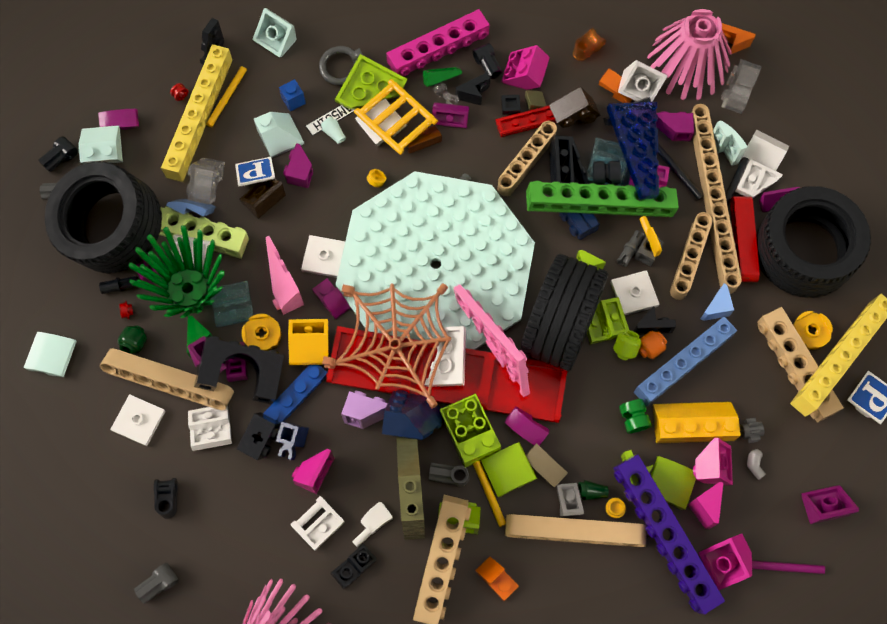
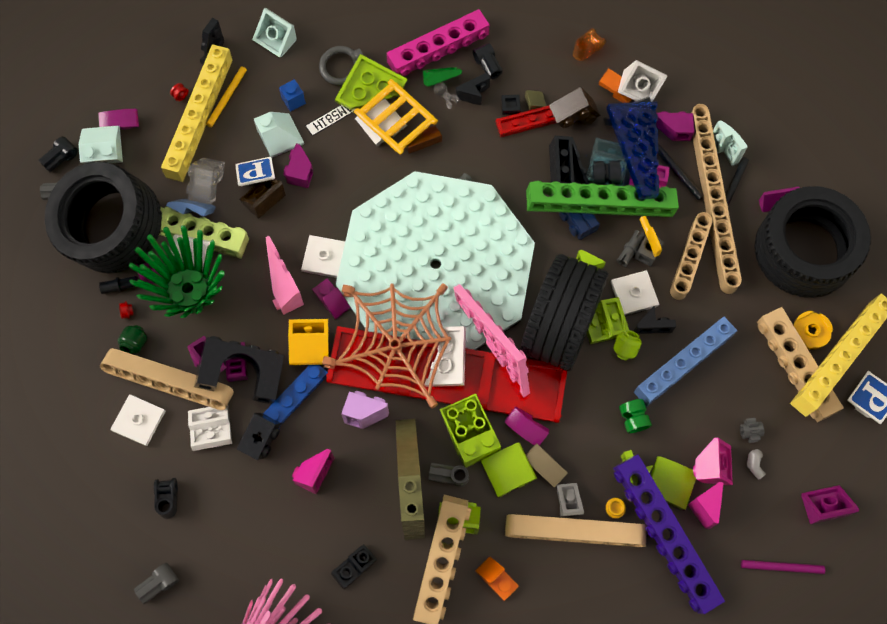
light aqua slope [24,332,77,377] -> none
green slope [187,315,212,358] -> none
clear light blue slope [211,281,254,328] -> none
yellow plate [242,314,281,351] -> none
dark blue brick [276,422,309,460] -> none
white plate [290,496,345,551] -> none
light aqua cone [321,117,346,144] -> none
white piece [352,502,393,548] -> none
yellow tile [367,169,386,187] -> none
dark blue wedge [382,390,445,440] -> none
magenta slope [432,103,469,128] -> none
yellow bar [473,461,506,527] -> none
tan beam [497,121,557,196] -> none
dark pink slope [501,45,550,90] -> none
dark green cone [578,480,609,501] -> none
orange head [639,331,667,359] -> none
bright pink plant [647,9,731,100] -> none
yellow slope [652,402,741,443] -> none
dark pink slope [699,534,752,590] -> none
light blue slope [700,283,734,321] -> none
clear brick [721,59,762,114] -> none
orange slope [722,23,756,55] -> none
red beam [730,196,760,282] -> none
white wing [735,159,783,198] -> none
white slope [741,130,789,171] -> none

